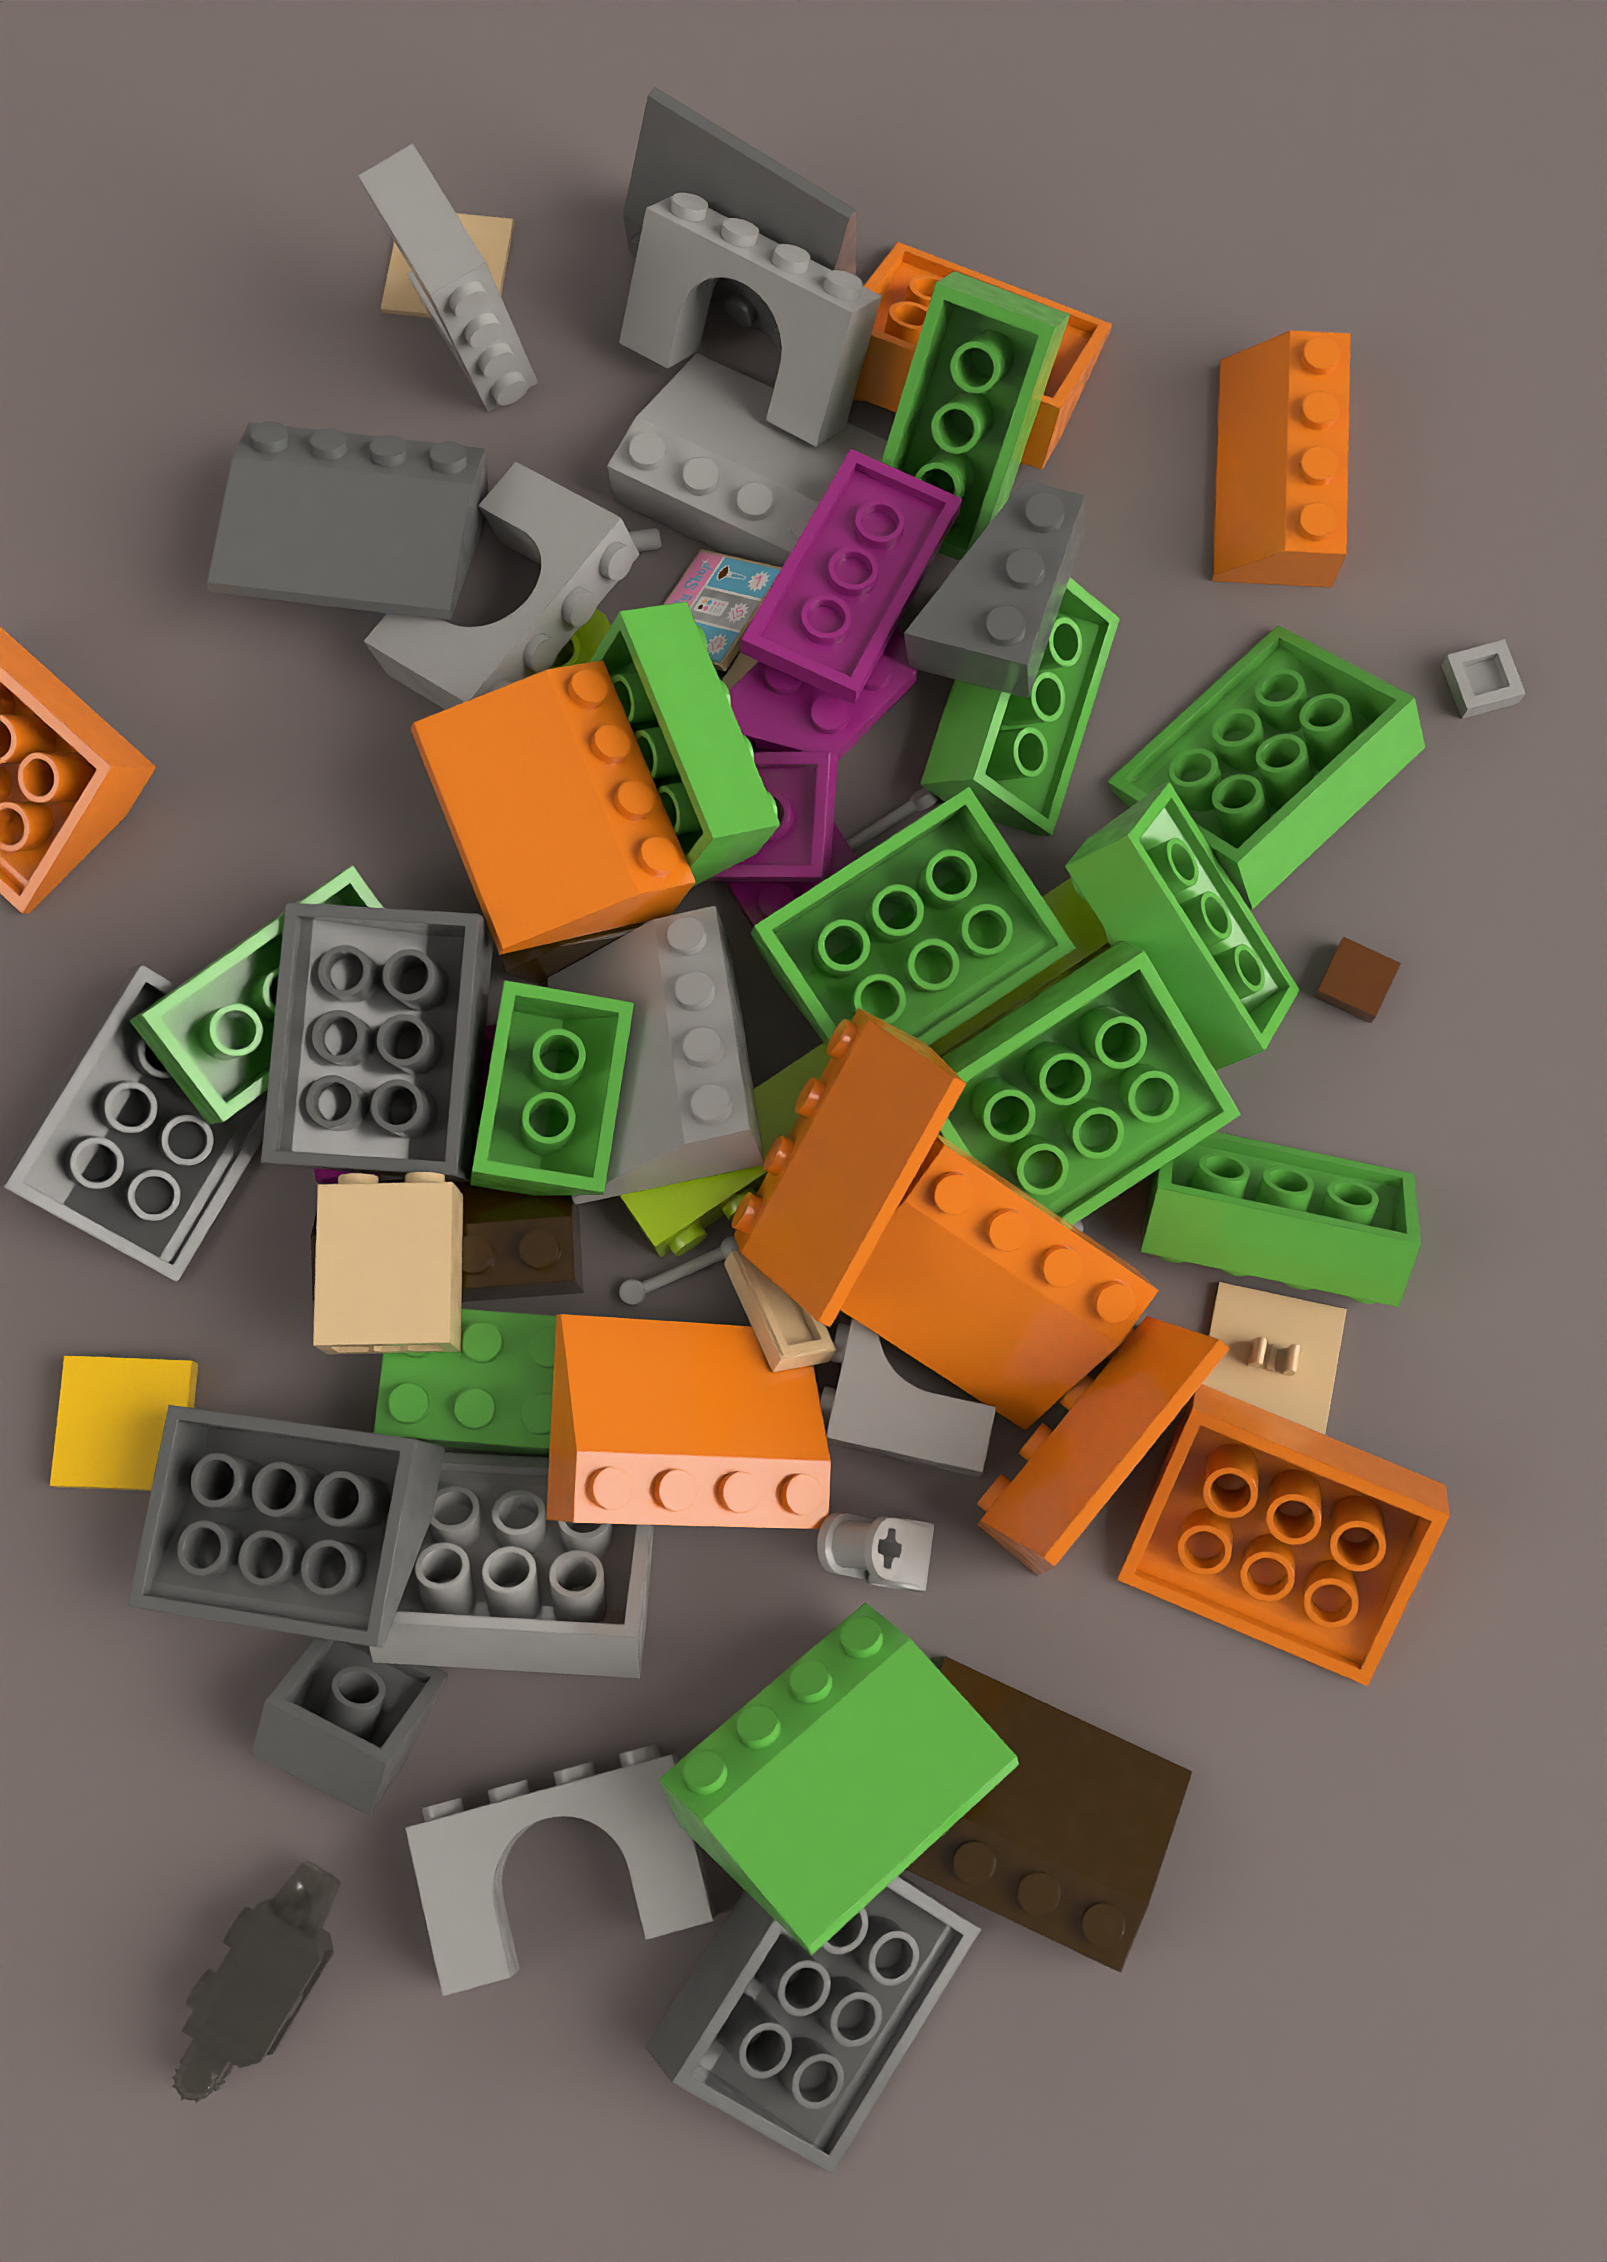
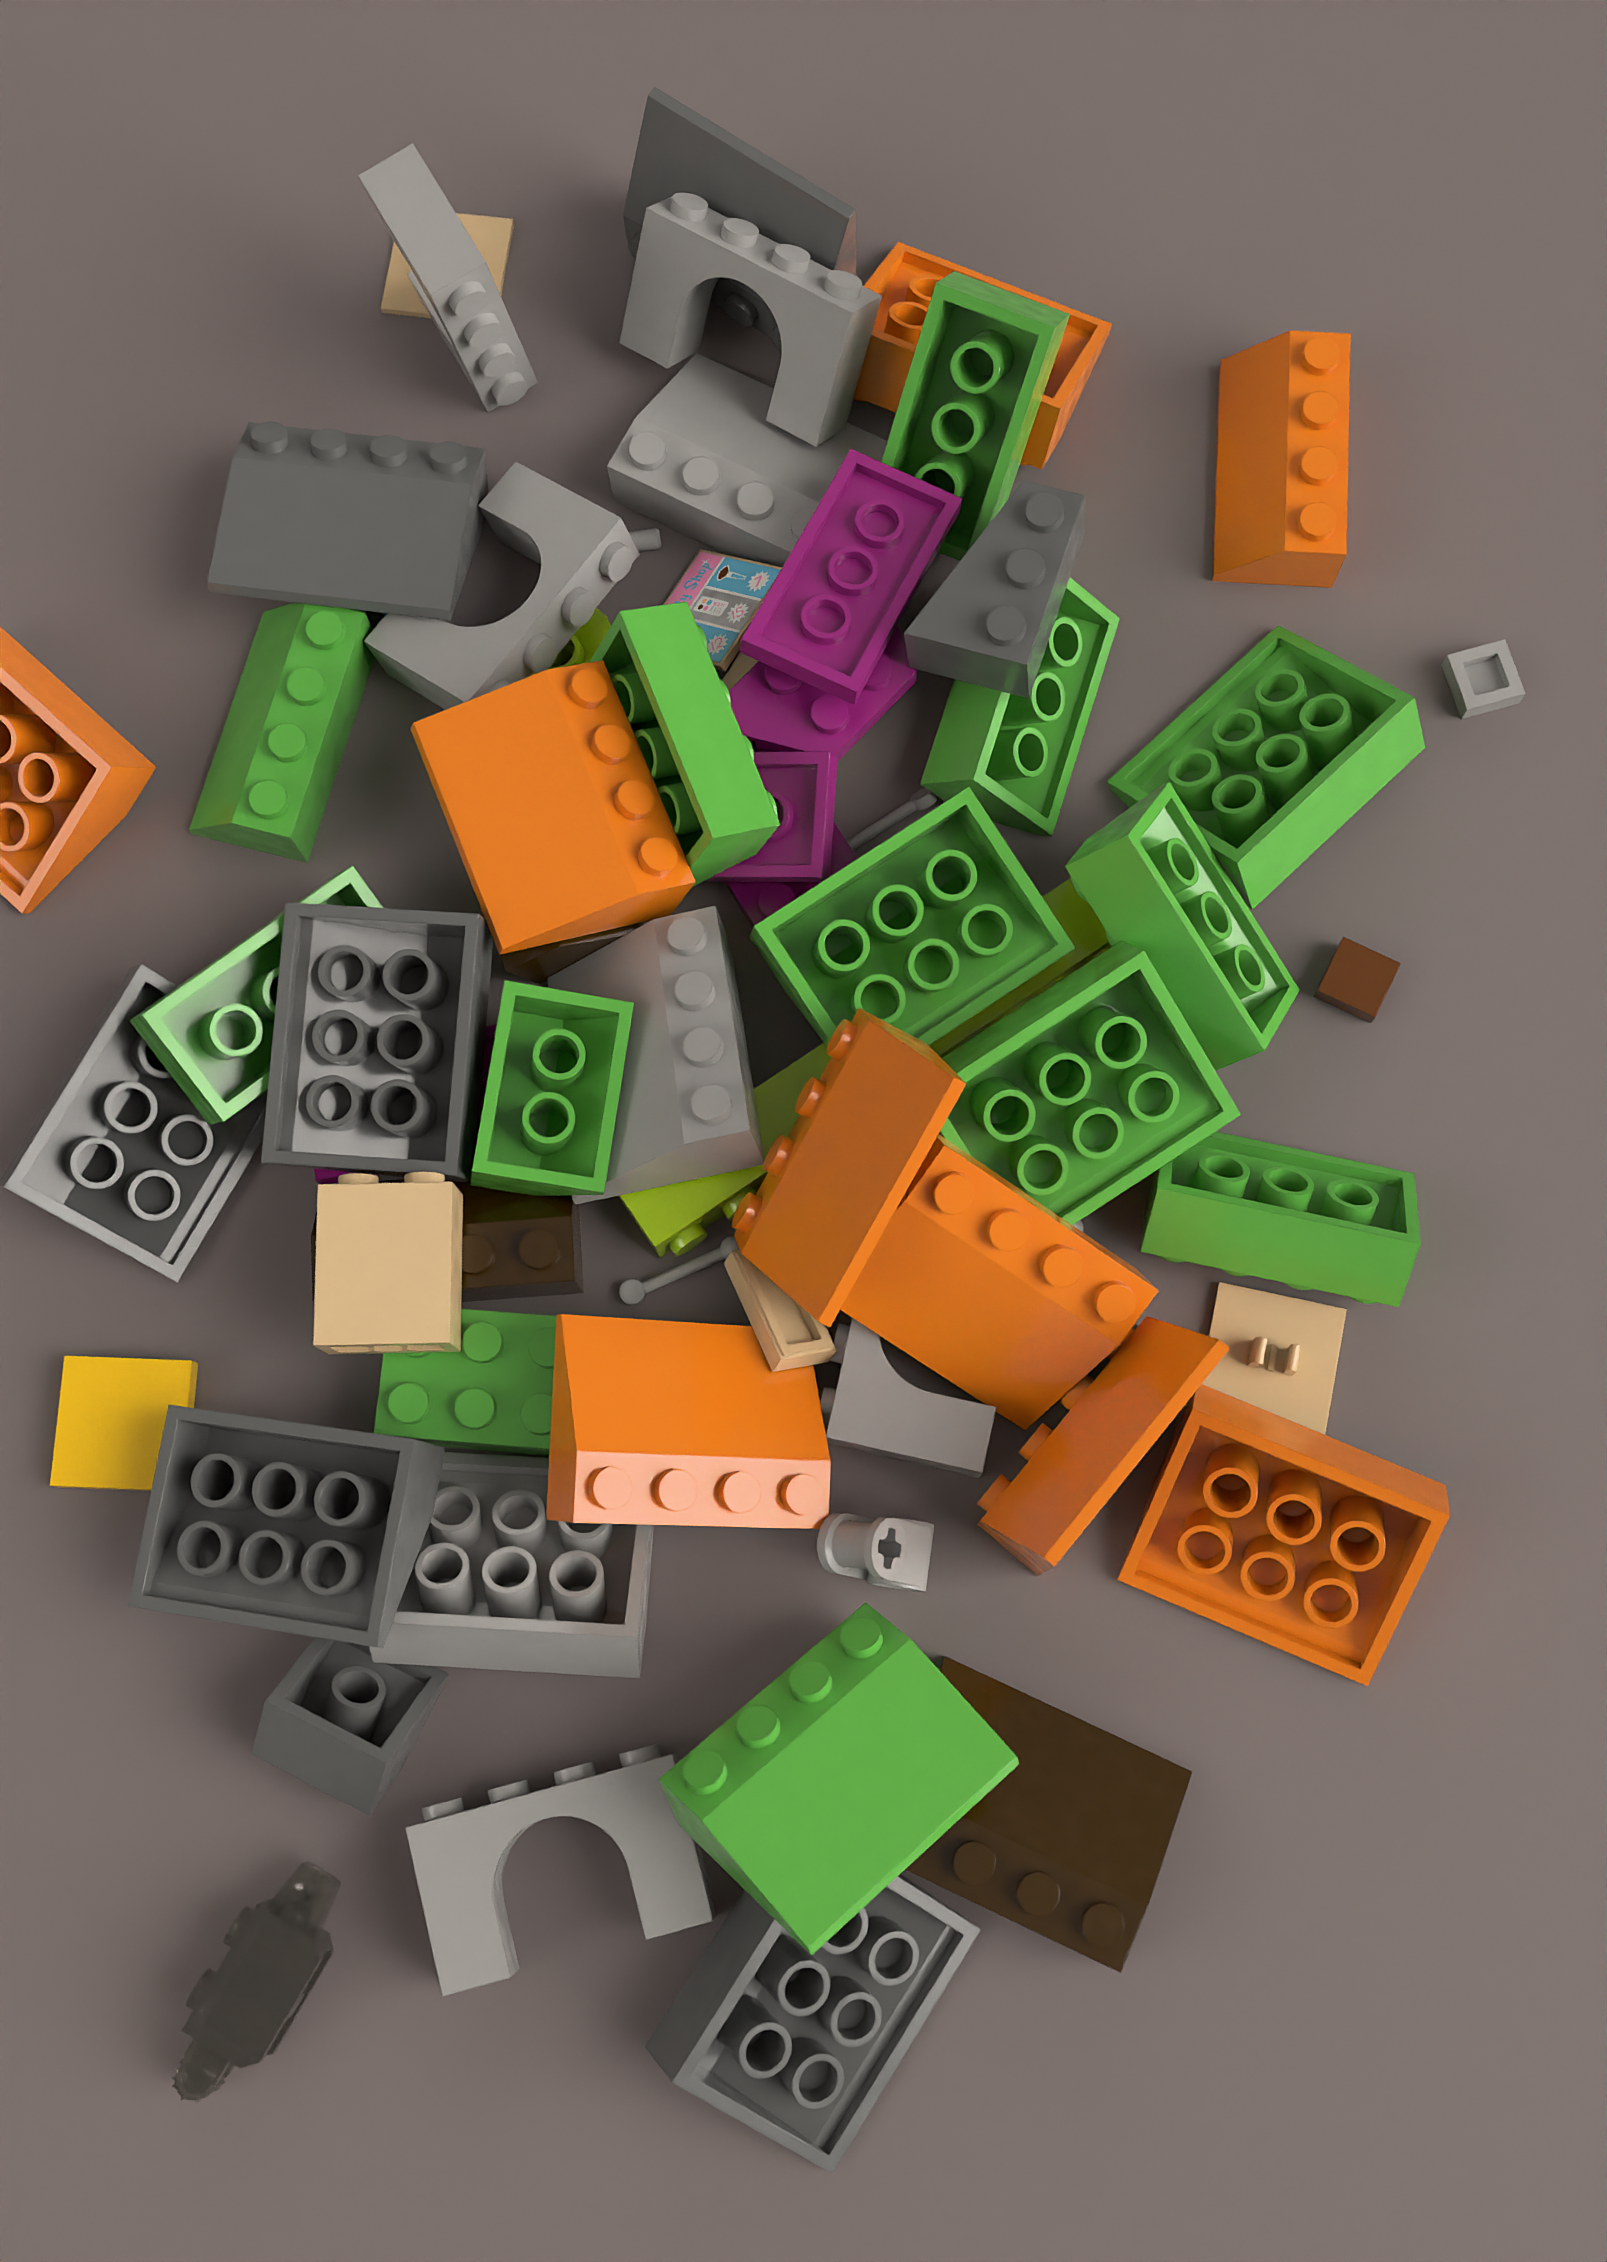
none -> bright green slope [189,602,375,863]

